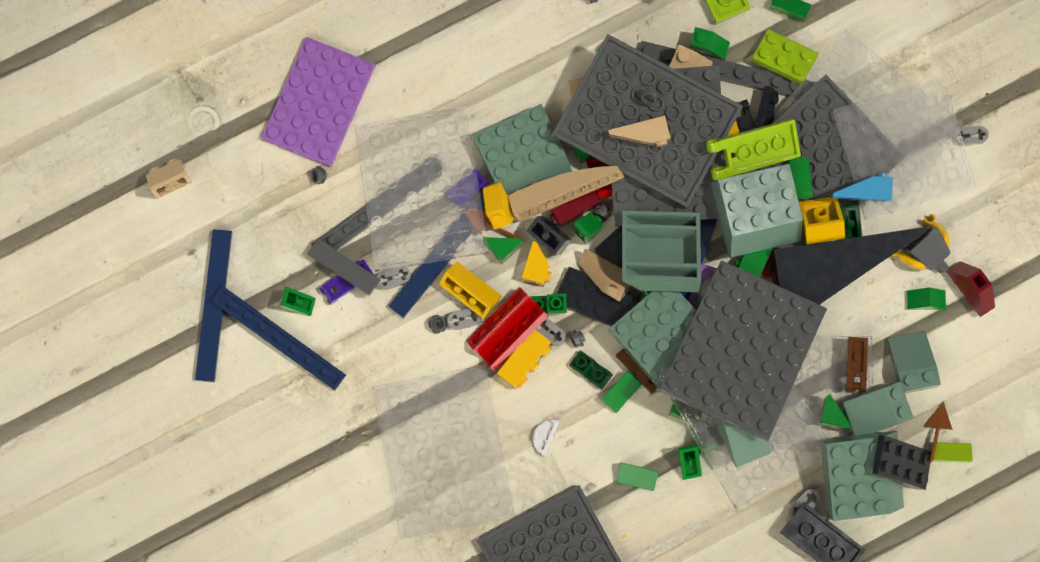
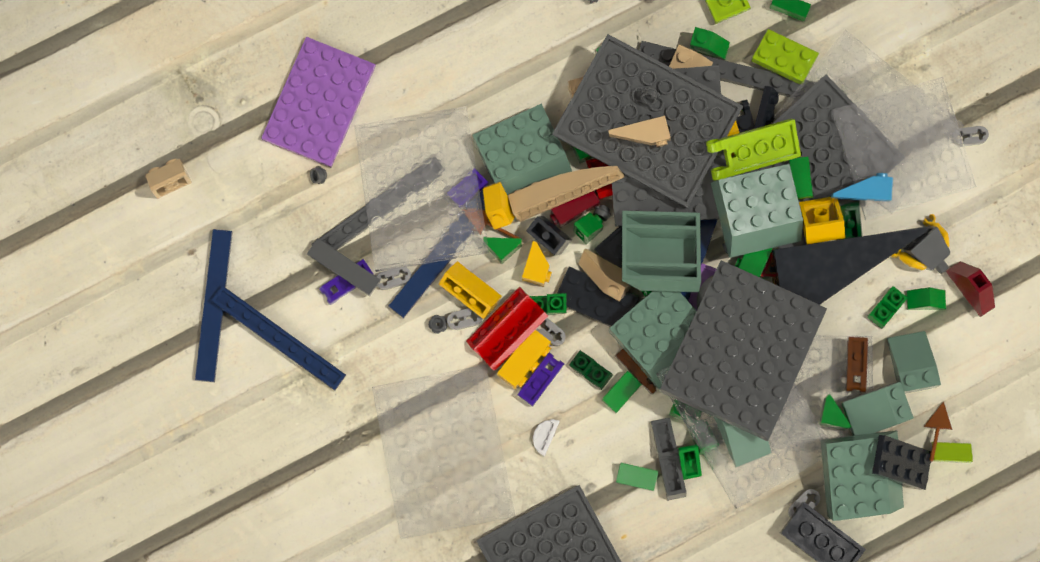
green slope [280,287,316,316] -> none
dark grey plate [569,330,586,348] -> none
none -> dark purple plate [517,352,565,407]
none -> dark grey slope [651,418,687,501]
none -> green slope [867,286,908,329]

